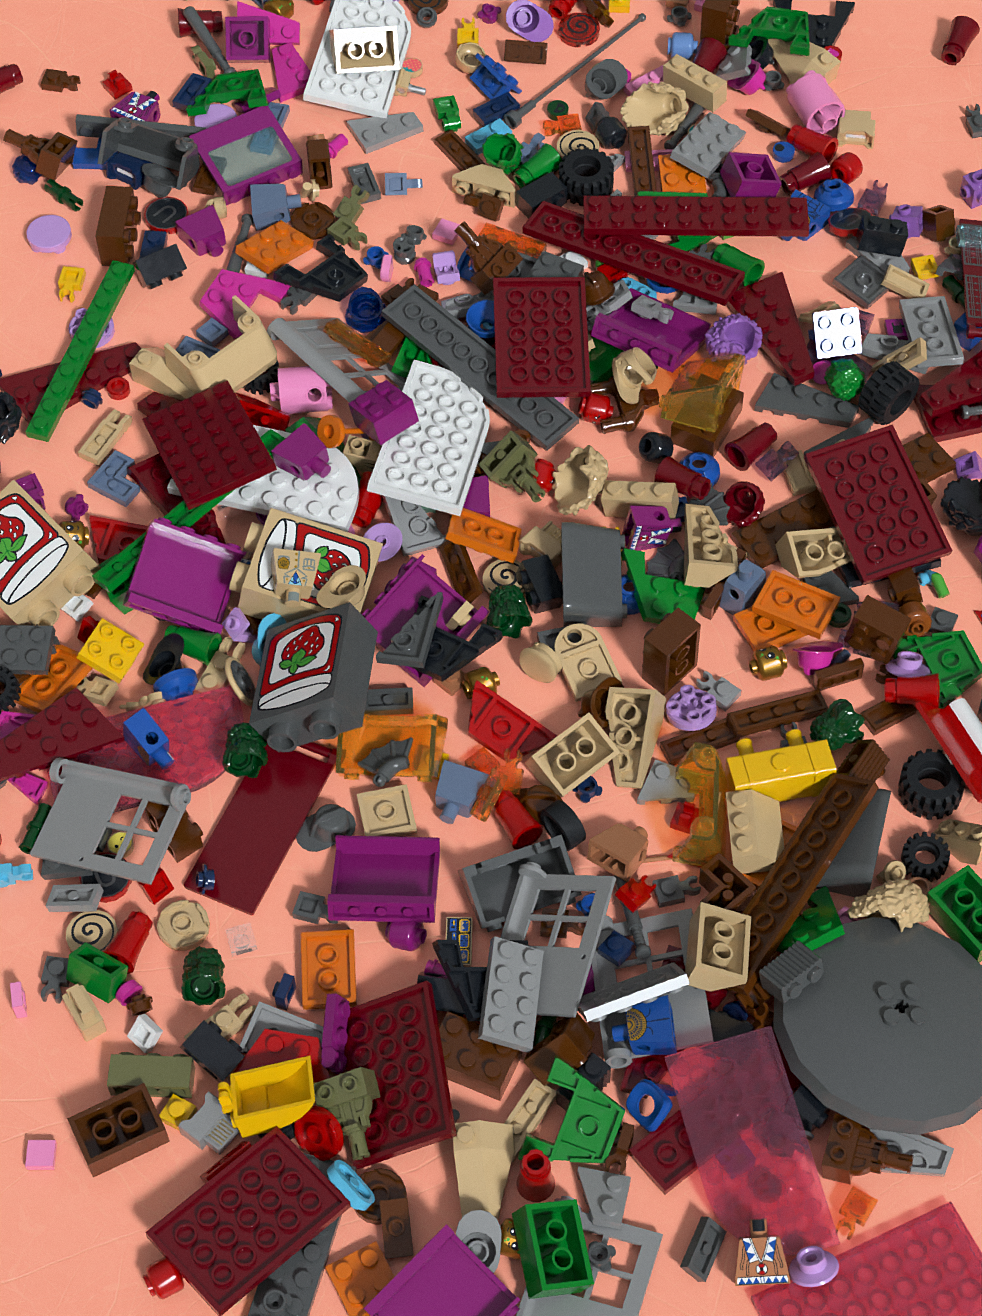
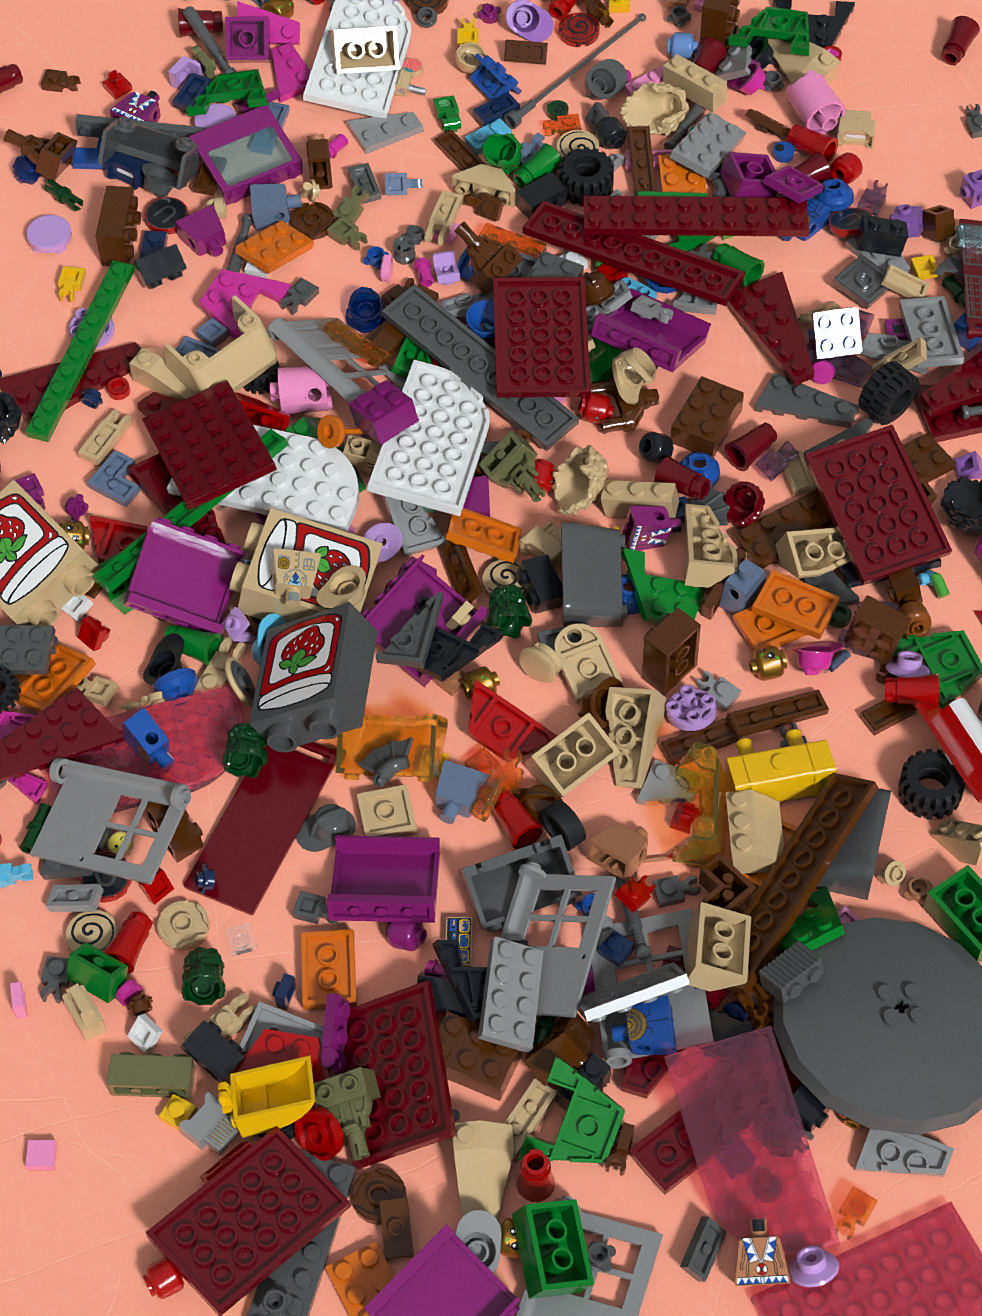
reddish brown brick [67,1083,170,1178] -> none
yellow plate [76,618,144,684] -> none
magenta torso [271,423,331,481] -> none
black wing [273,234,368,302] -> none
medium azure plate [327,1160,375,1211] -> none
red plant [352,471,383,528] -> none
dark grey plate [364,687,414,716] -> none
reddish brown plate [540,908,586,939] -> none
dark blue plate [572,776,602,803] -> none
light grey wing [577,1166,631,1230] -> none
blue piece [626,1079,678,1132] -> none
dark grey arm [646,538,684,581] -> none
clear yellow windscreen [659,353,745,433] -> none
medium lavender hair [705,313,763,369] -> none
dark green hair [809,699,865,751] -> none
reddish brown plate [812,658,864,691] -> none
reddish brown brick [821,1114,914,1184] -> none
green hair [824,358,865,402] -> none
reddish brown brick [836,739,890,782] -> none
tan hair [846,879,930,932] -> none
black tyre [901,832,950,882] -> none
dark grey plate [928,607,958,633] -> none
none -> lavender bracket [168,56,203,90]
none -> tan hinge [424,190,464,245]
none -> magenta tile [763,165,824,203]

